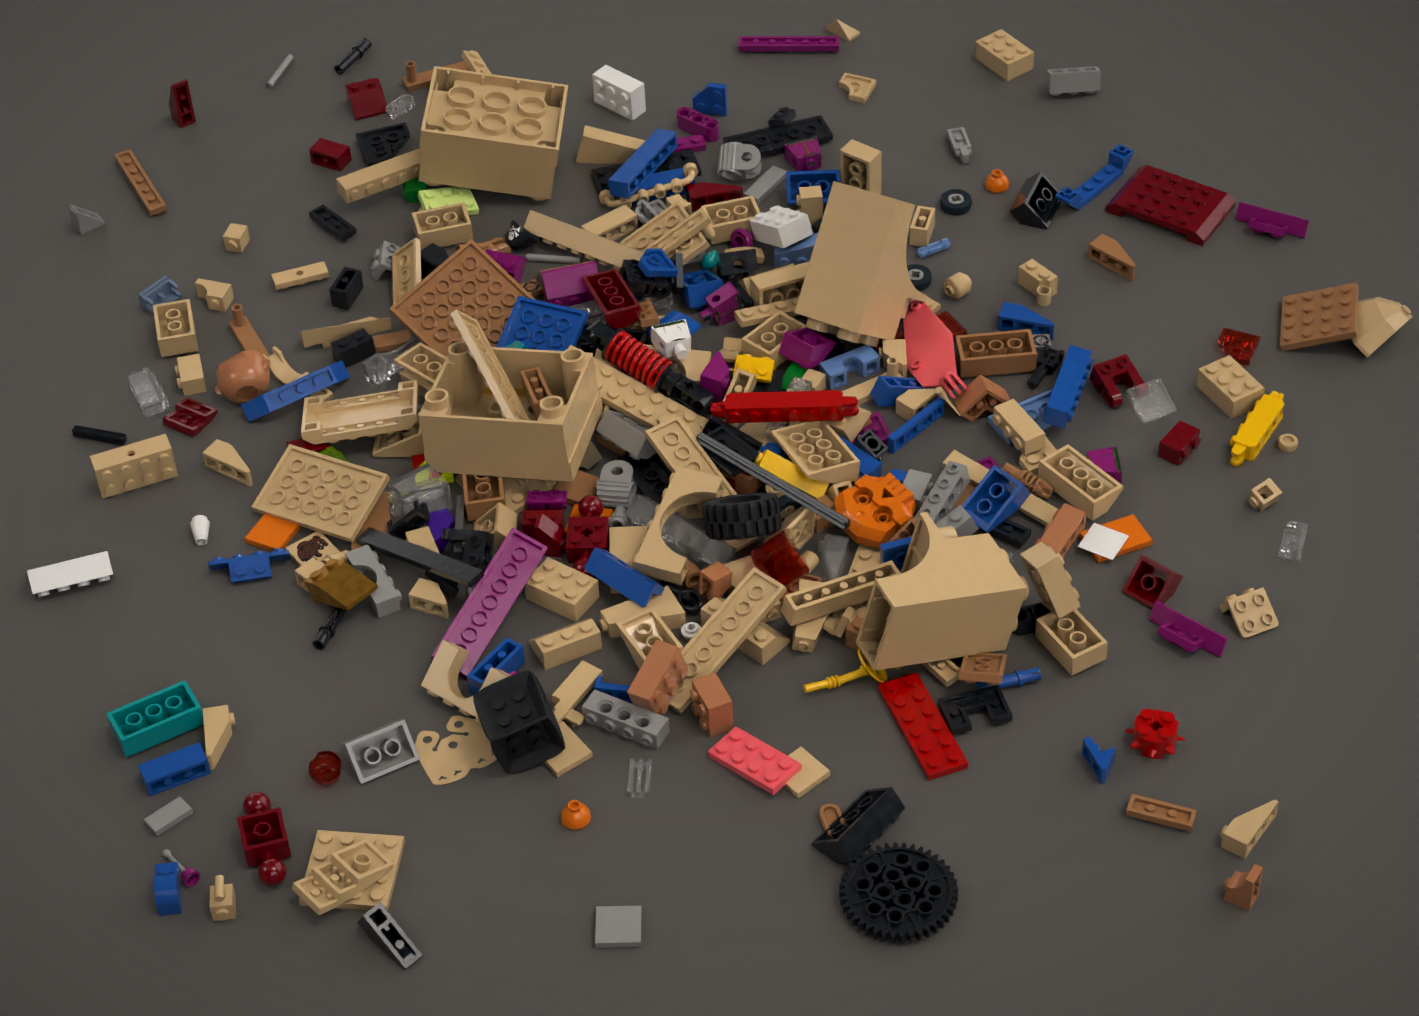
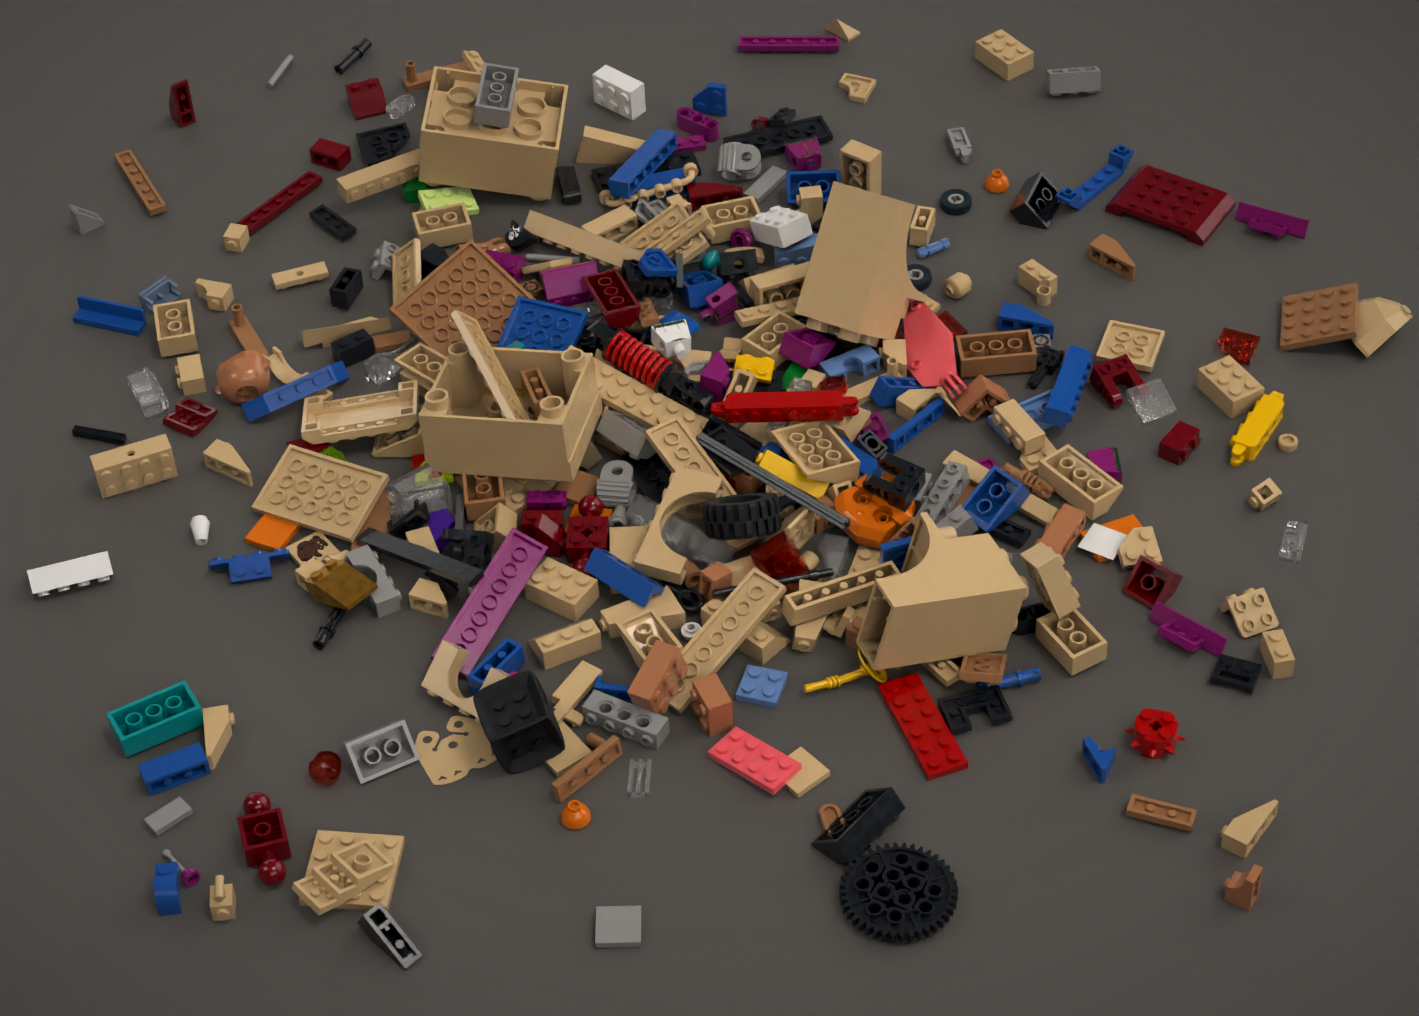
none -> blue panel [72,295,147,337]
none -> dark red plate [236,170,323,236]
none -> light grey brick [473,63,519,128]
none -> tan tile [522,257,573,274]
none -> medium nougat piece [551,732,623,803]
none -> black beam [556,165,582,204]
none -> light grey piece [685,359,710,378]
none -> black bar [712,568,834,598]
none -> medium blue plate [736,664,788,709]
none -> dark red tile [751,116,769,130]
none -> clear red hair [819,376,848,396]
none -> black brick [862,452,926,512]
none -> tan plate [1095,320,1165,373]
none -> tan plate [1117,526,1163,570]
none -> black plate [1210,654,1262,694]
none -> tan brick [1260,629,1295,680]

